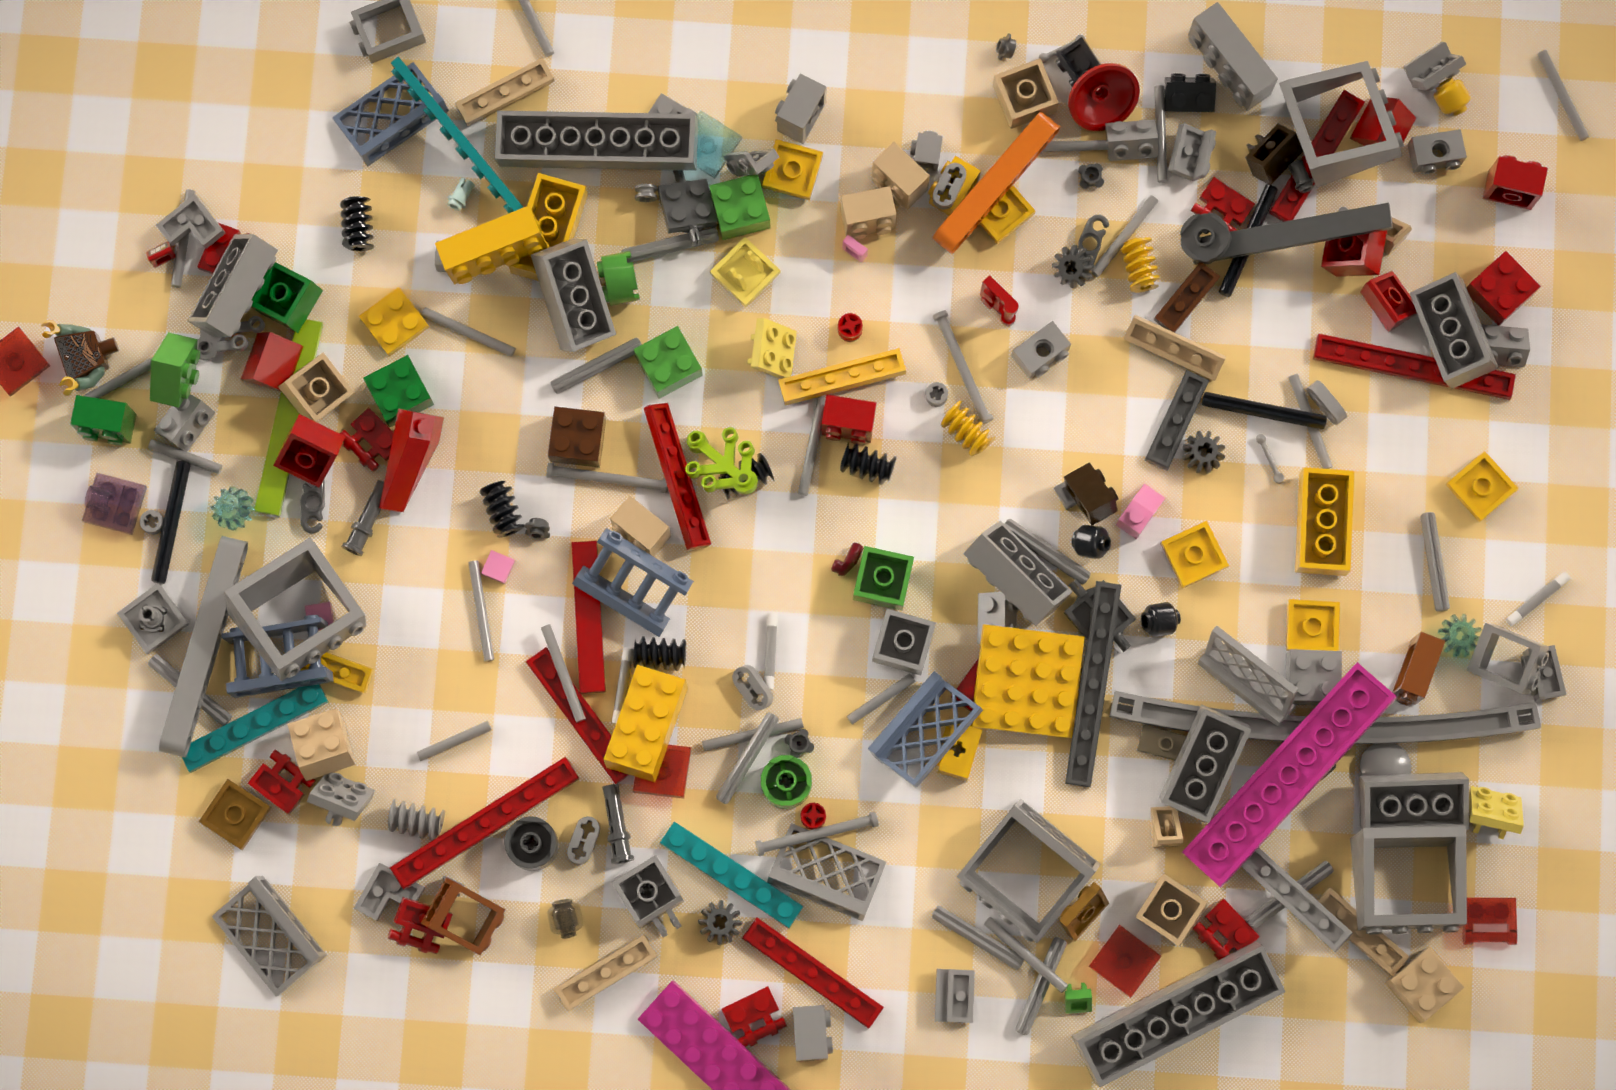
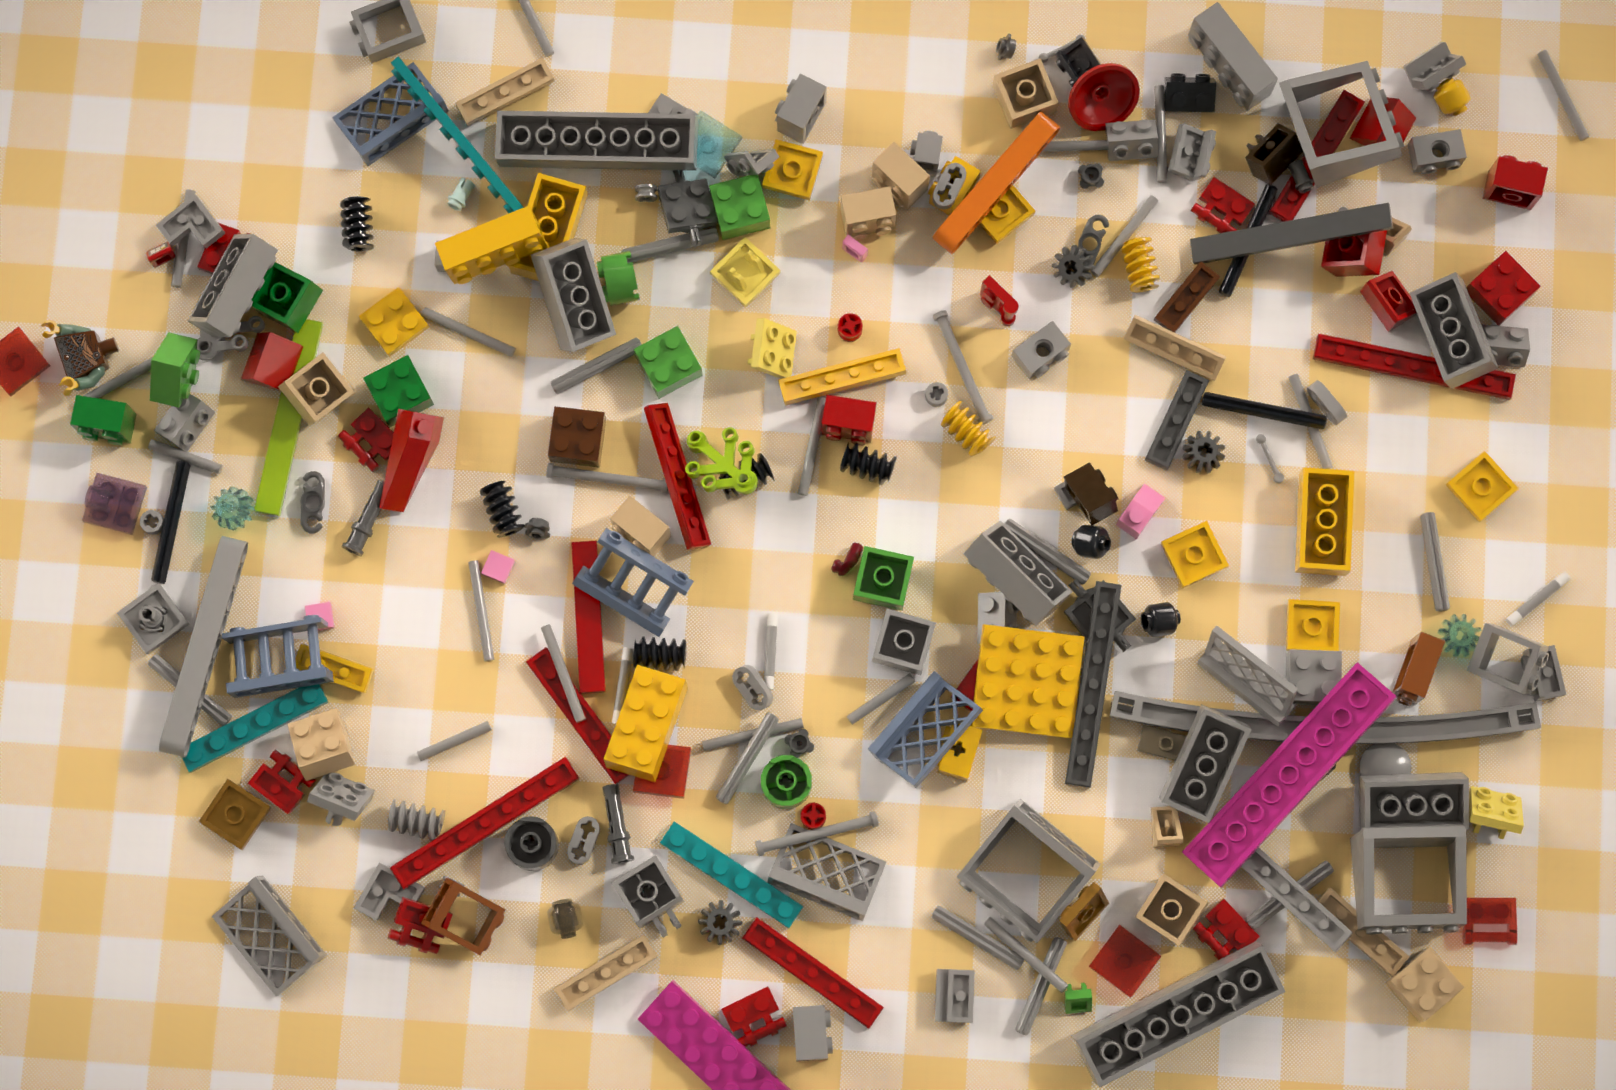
light grey windscreen [224,537,366,681] -> none
red brick [273,414,345,488] -> none
dark grey plate [1180,213,1232,264] -> none

